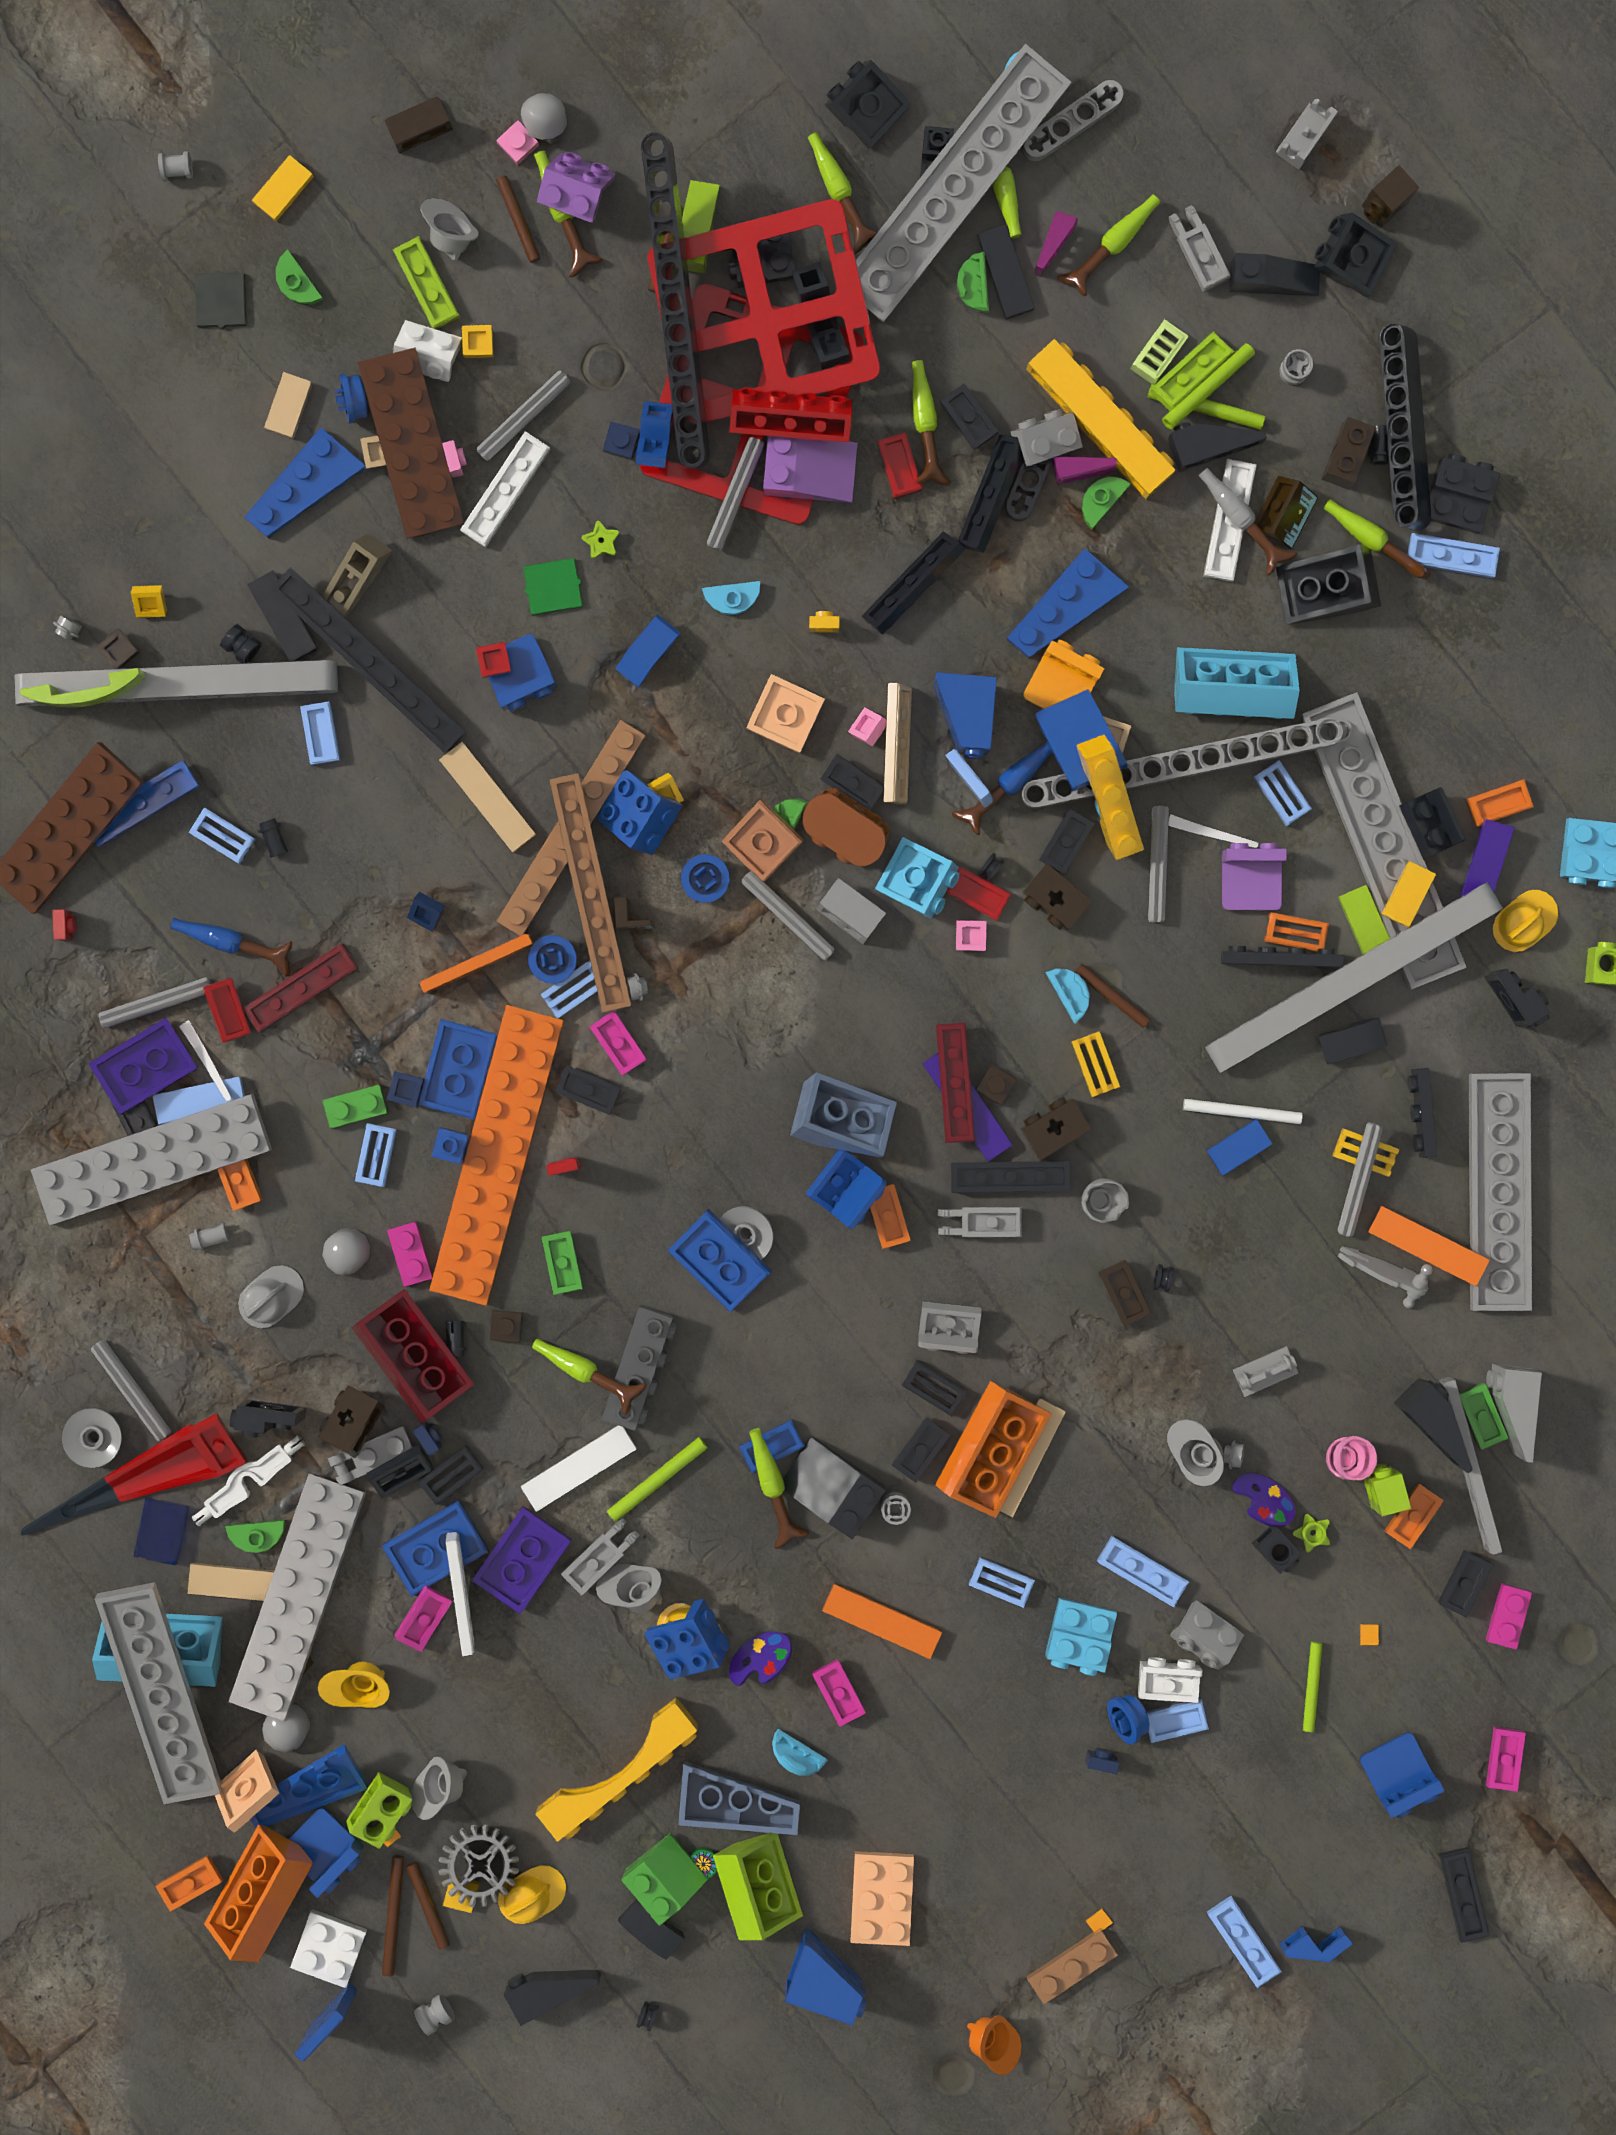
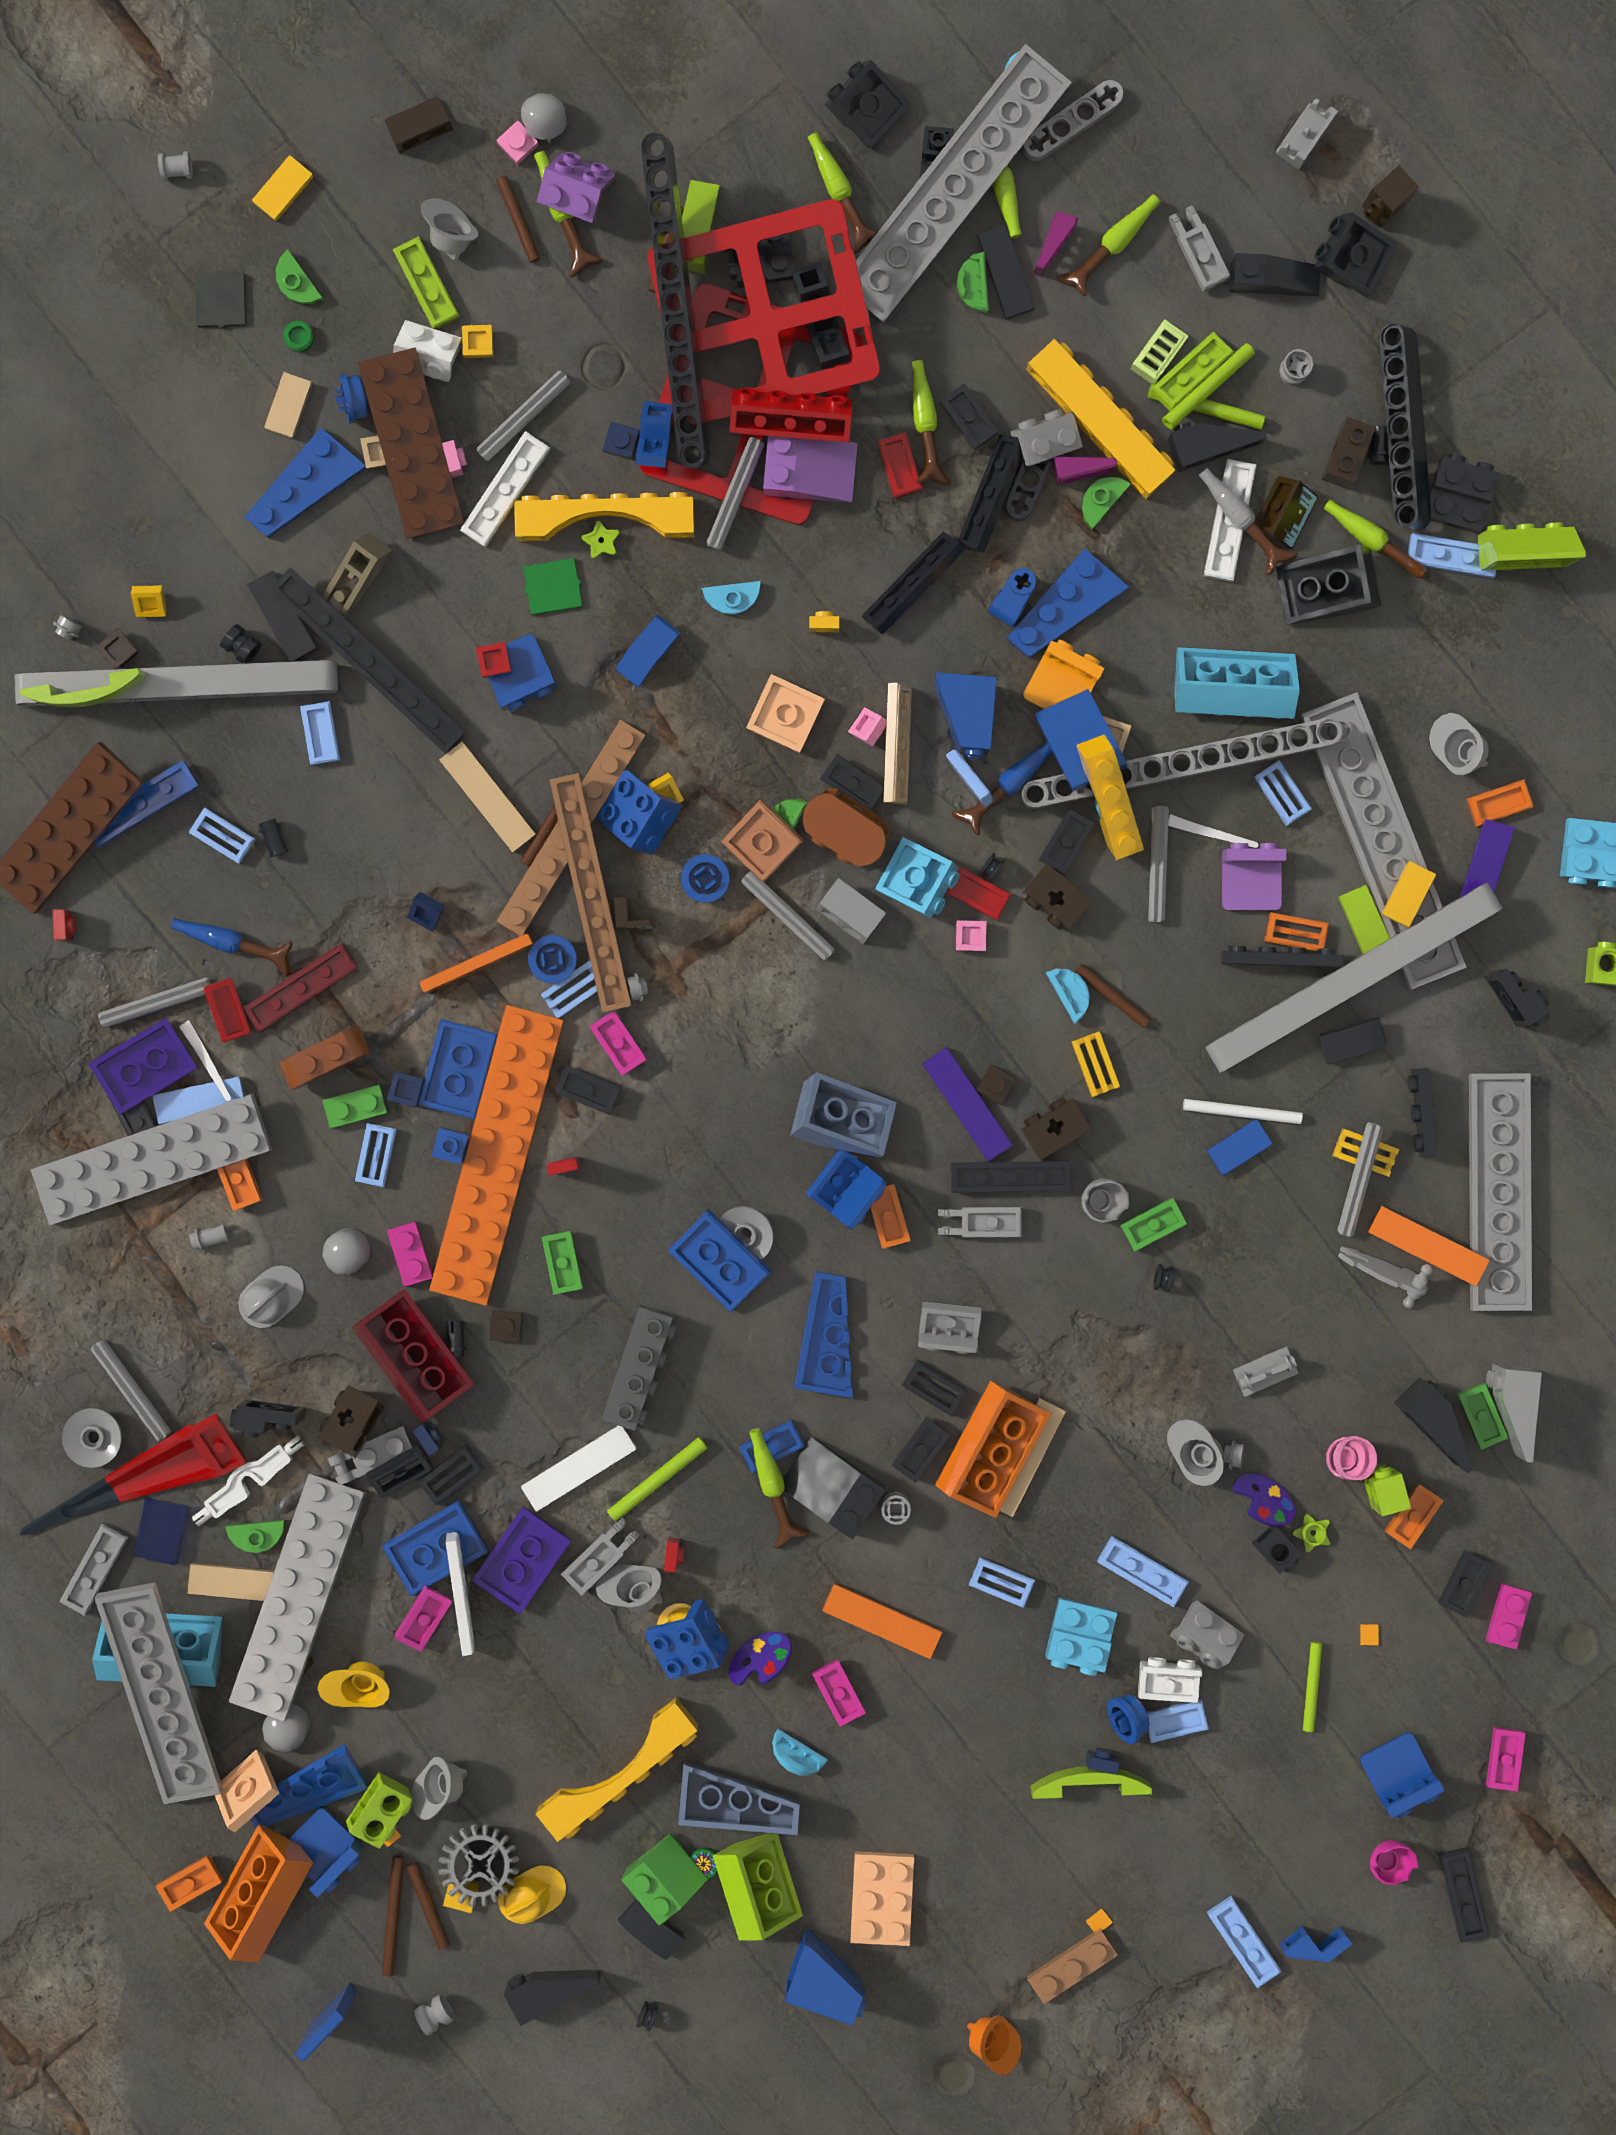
white plate [290,1909,368,1988] -> none
piece [532,1339,647,1416] -> none
dark red tile [936,1022,975,1143] -> none
dark brown plate [1098,1260,1151,1326] -> none
black bracket [1399,787,1465,860] -> none
light grey tile [1438,1377,1502,1555] -> none
yellow piece [1493,890,1558,952] -> none
none -> light grey tile [59,1523,130,1616]
none -> dark orange brick [278,1026,372,1091]
none -> green tile [283,321,314,353]
none -> yellow arch [514,492,695,542]
none -> reddish brown bar [520,804,558,867]
none -> red plate [664,1537,685,1573]
none -> blue wing [794,1271,853,1398]
none -> blue piece [987,568,1036,628]
none -> lime slope [1030,1766,1152,1799]
none -> bright green plate [1120,1197,1187,1252]
none -> dark pink hair [1369,1839,1419,1885]
none -> light grey piece [1429,713,1489,776]
none -> lime slope [1478,522,1586,570]

